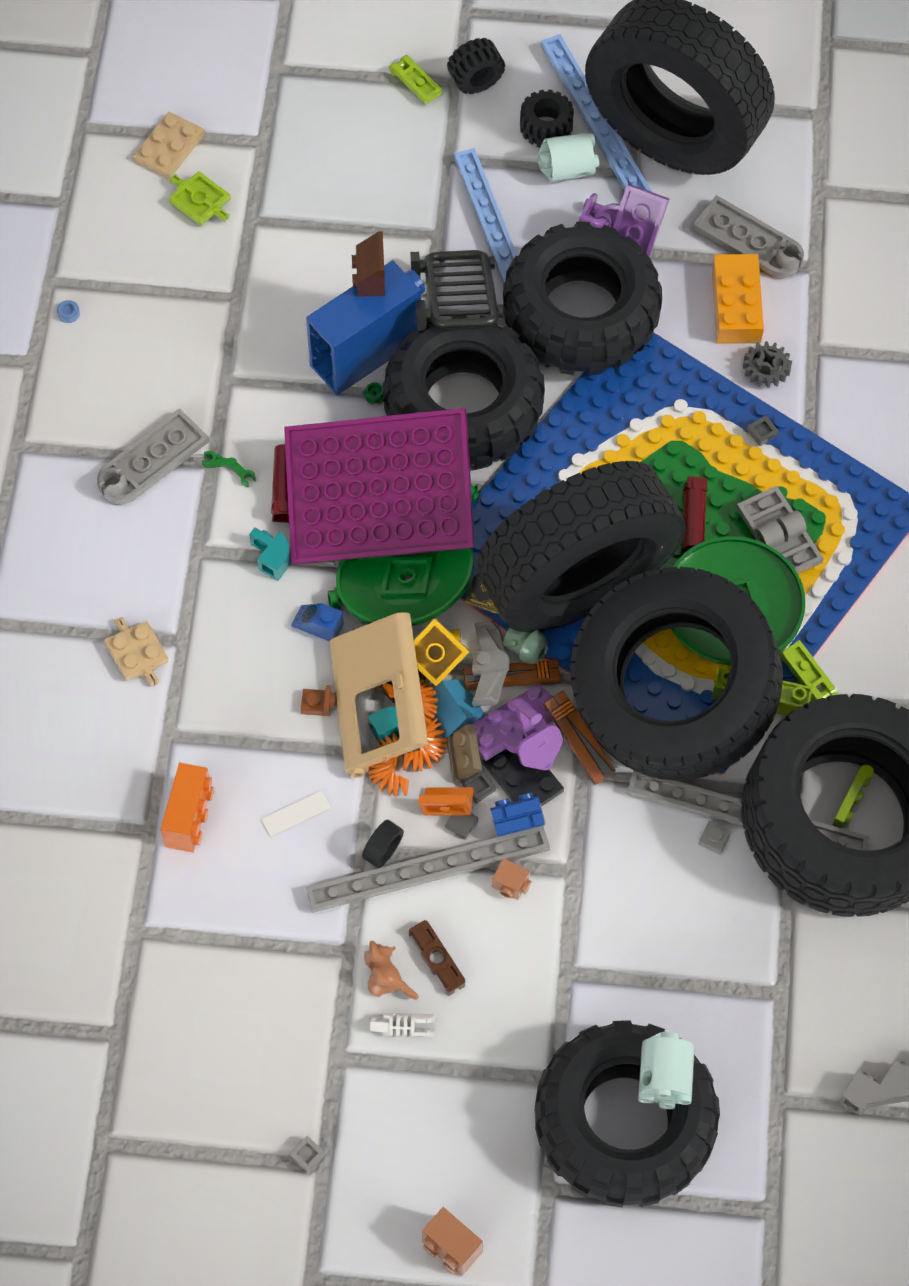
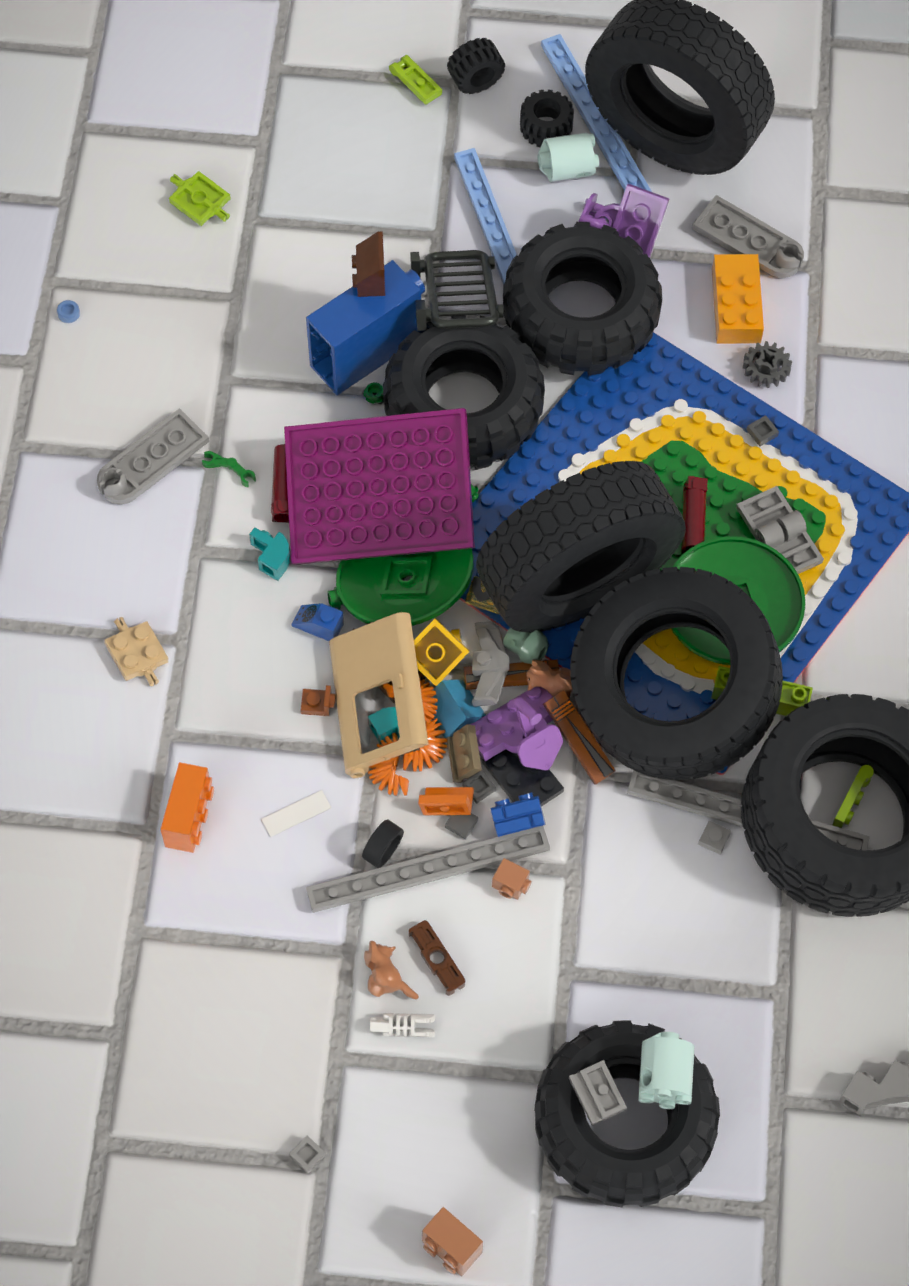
tan plate [133,112,205,179] -> none
lime plate [780,640,838,701] -> none
none -> nougat animal [526,660,572,698]
none -> light grey plate [569,1060,627,1126]

